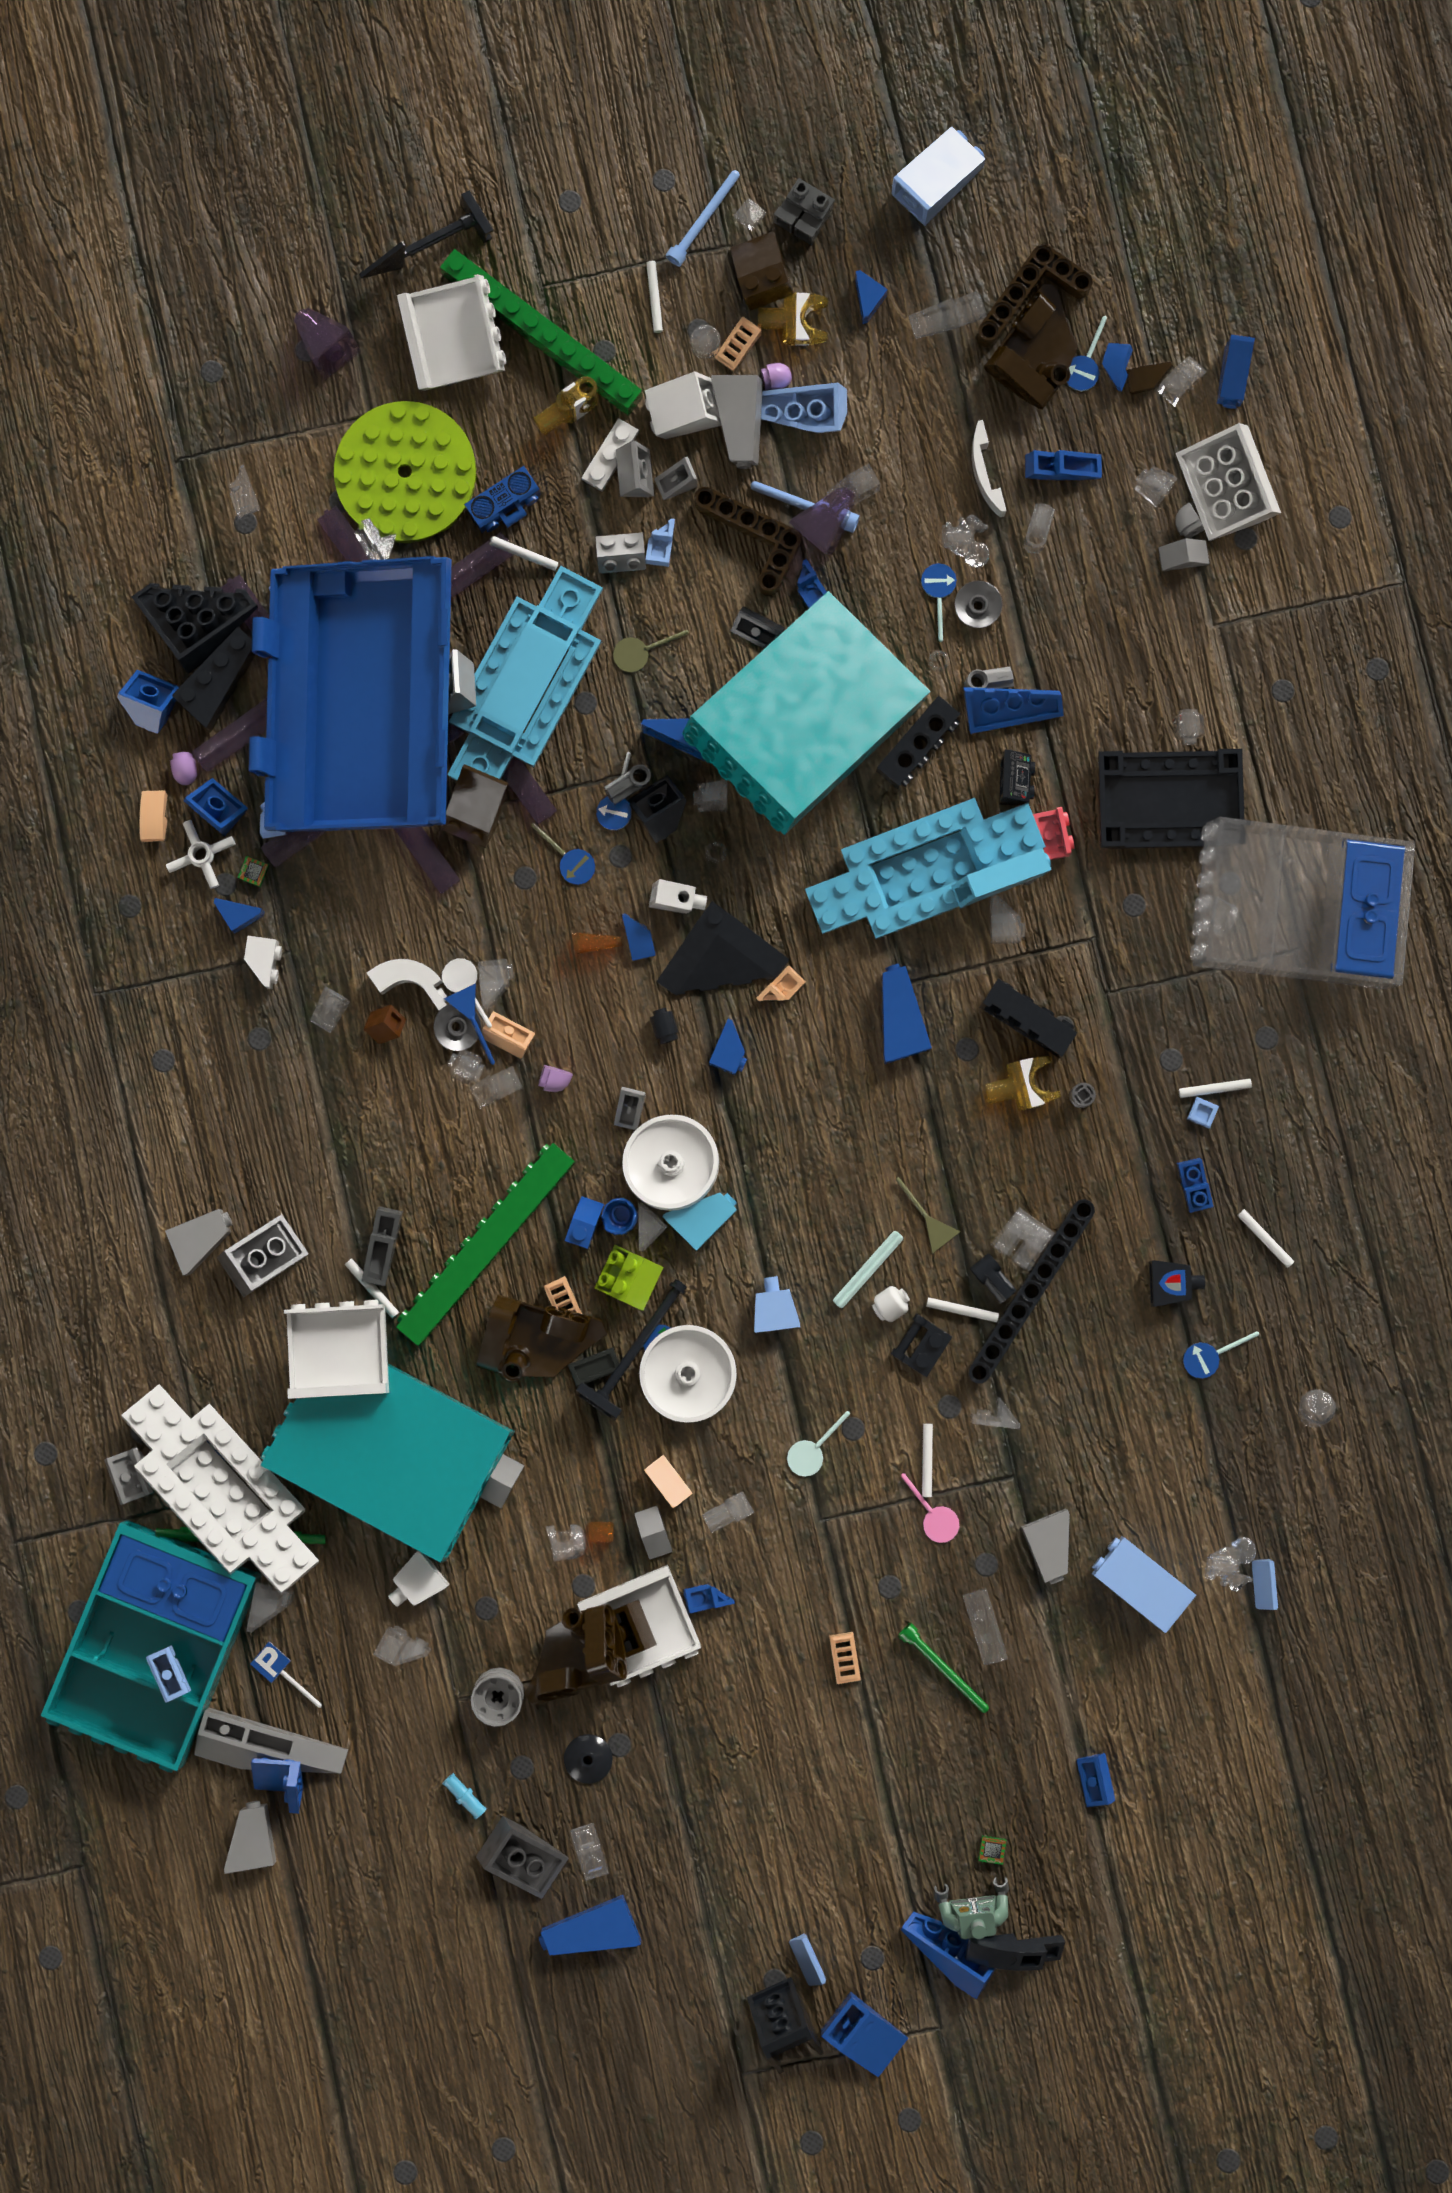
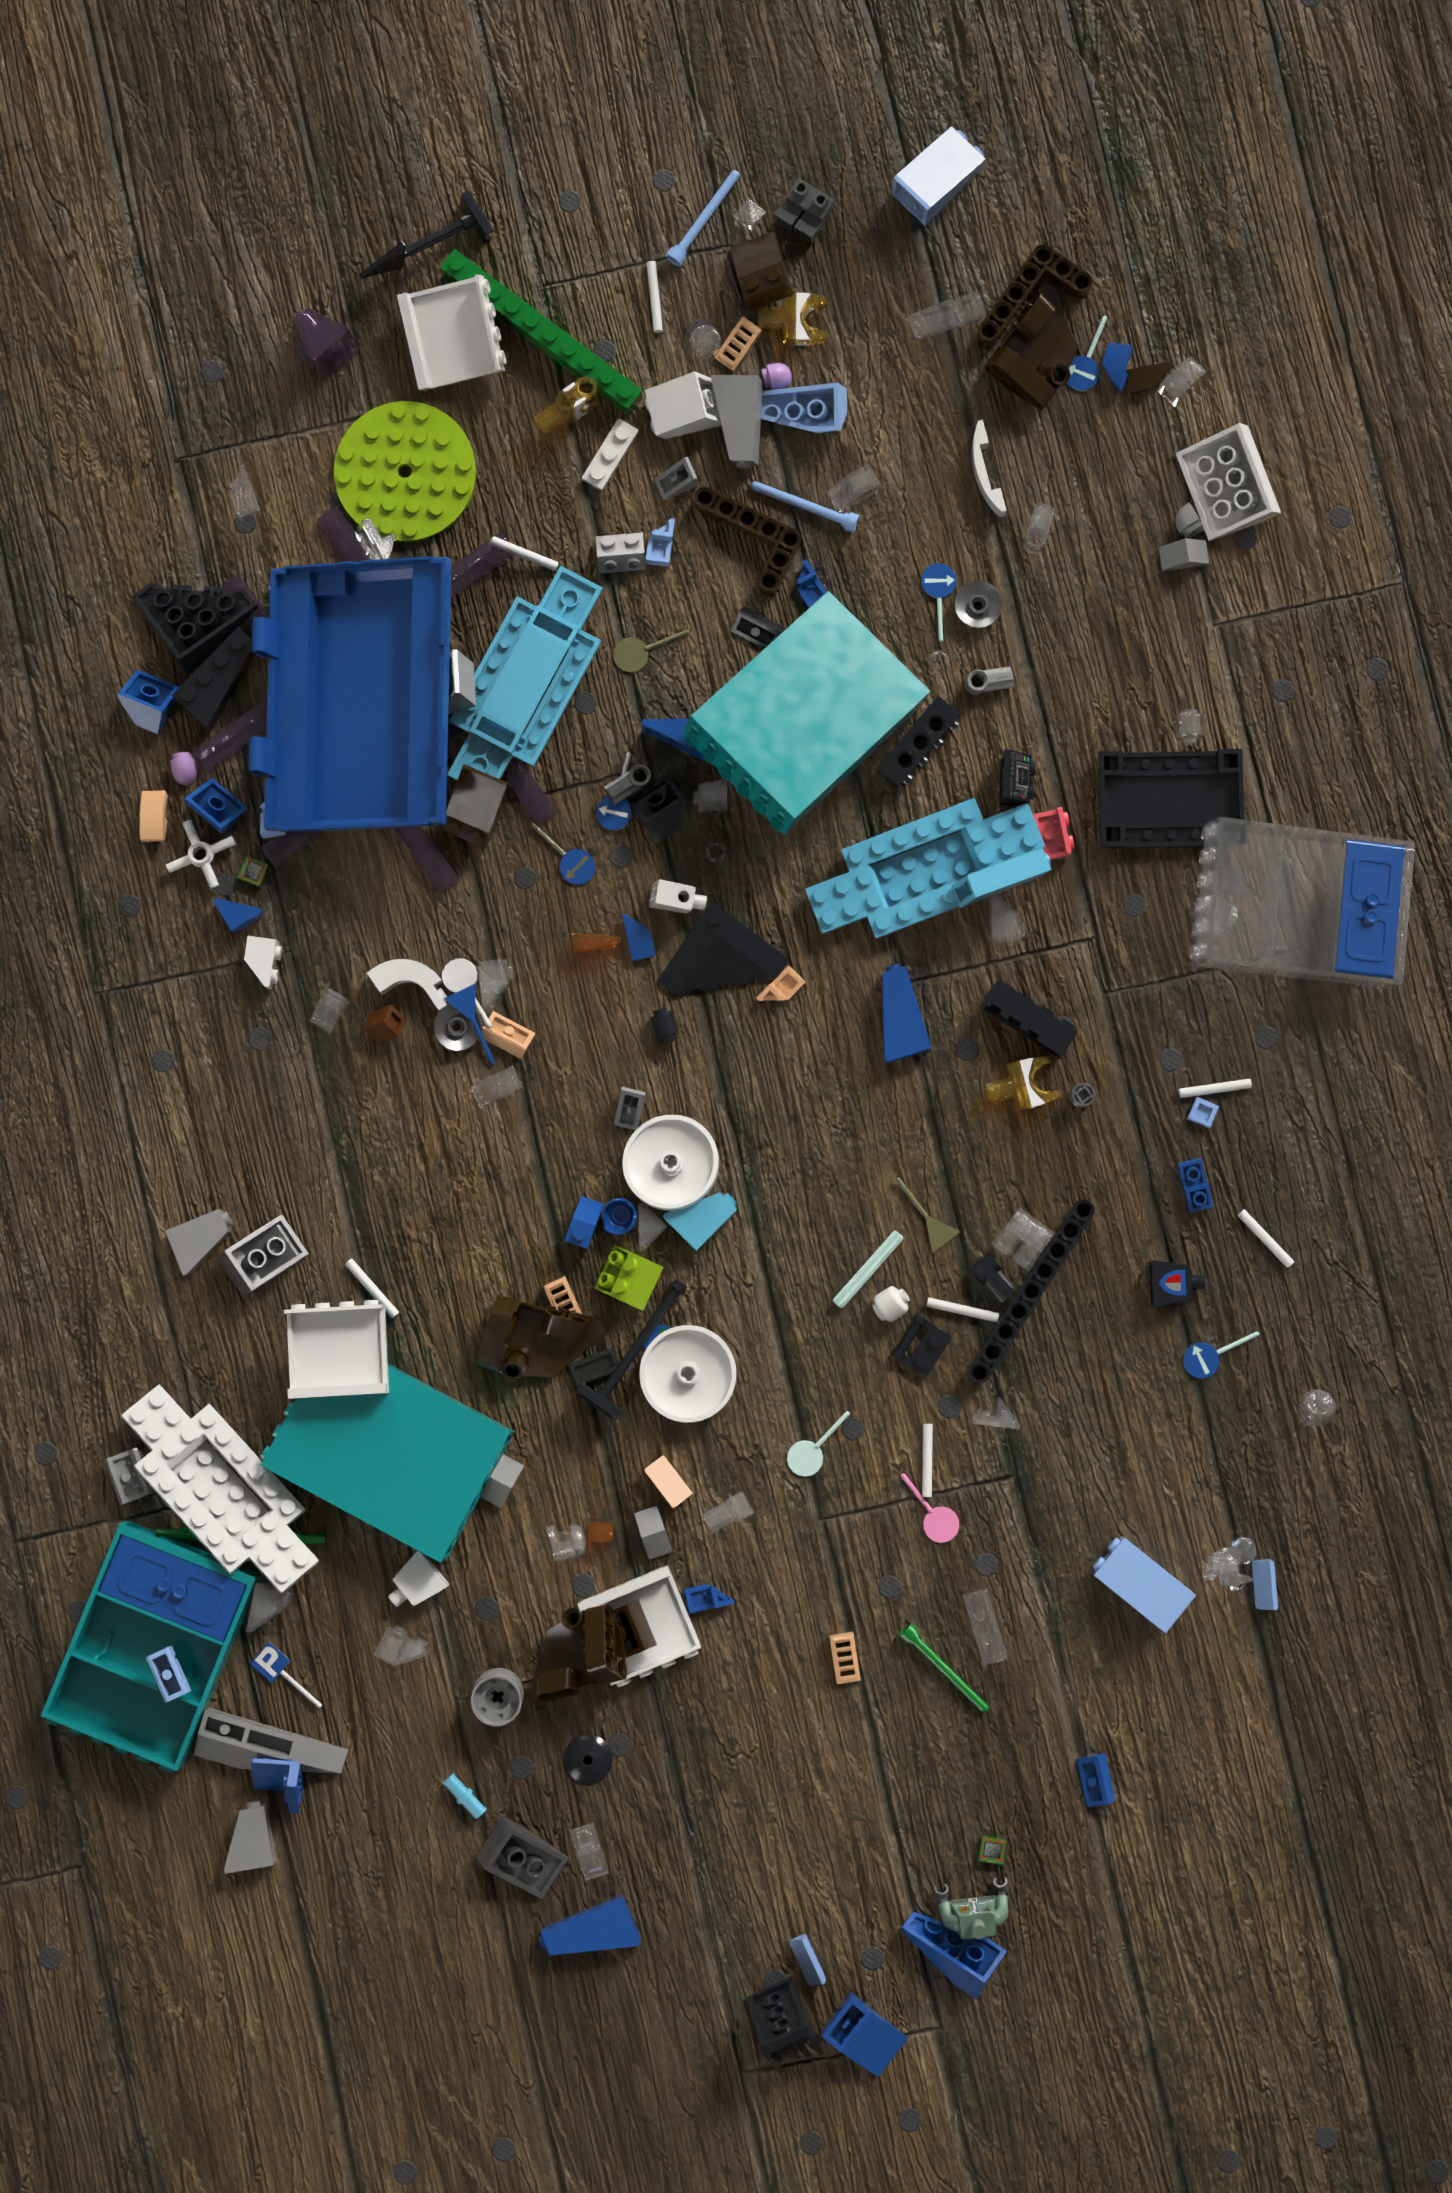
dark grey slope [362,1207,403,1286] -> none
green brick [396,1143,576,1346] -> none
clear head [447,1049,485,1085] -> none
blue piece [464,466,541,533] -> none
lavender piece [538,1065,573,1092] -> none
light grey slope [616,441,654,497] -> none
blue slope [709,1019,747,1076] -> none
light blue torso [754,1276,800,1333] -> none
clear purple slope [789,486,856,555] -> none
blue slope [855,270,888,324] -> none
clear animal [942,515,990,568] -> none
blue wing [963,687,1064,734] -> none
black slope [964,1933,1065,1971] -> none
light grey slope [1021,1509,1070,1584] -> none
blue slope [1025,450,1102,480] -> none
clear slope [1135,466,1178,508] -> none
blue slope [1217,335,1255,409] -> none

